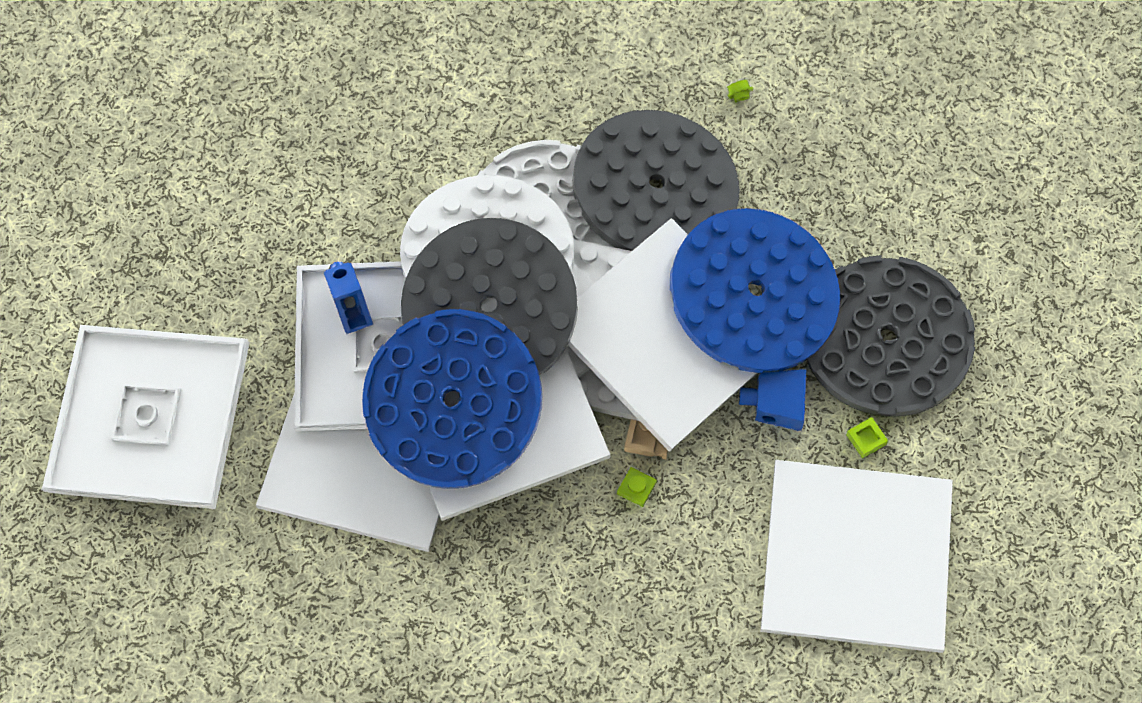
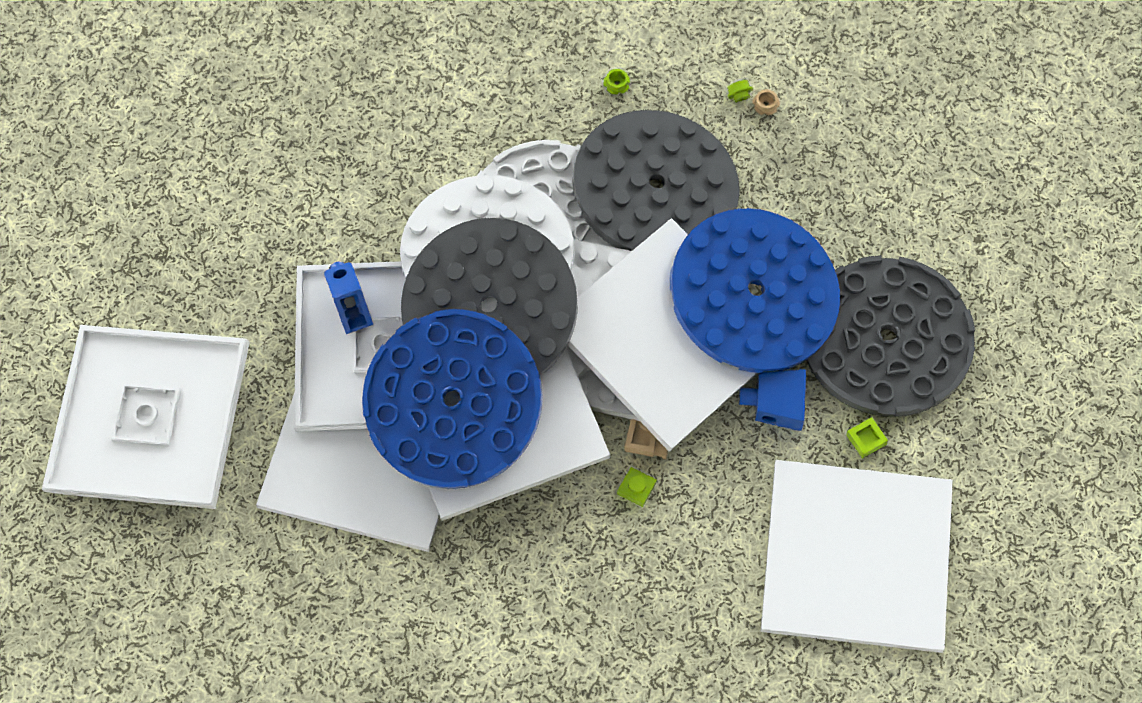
none -> lime plate [603,69,630,95]
none -> tan plate [753,89,780,116]

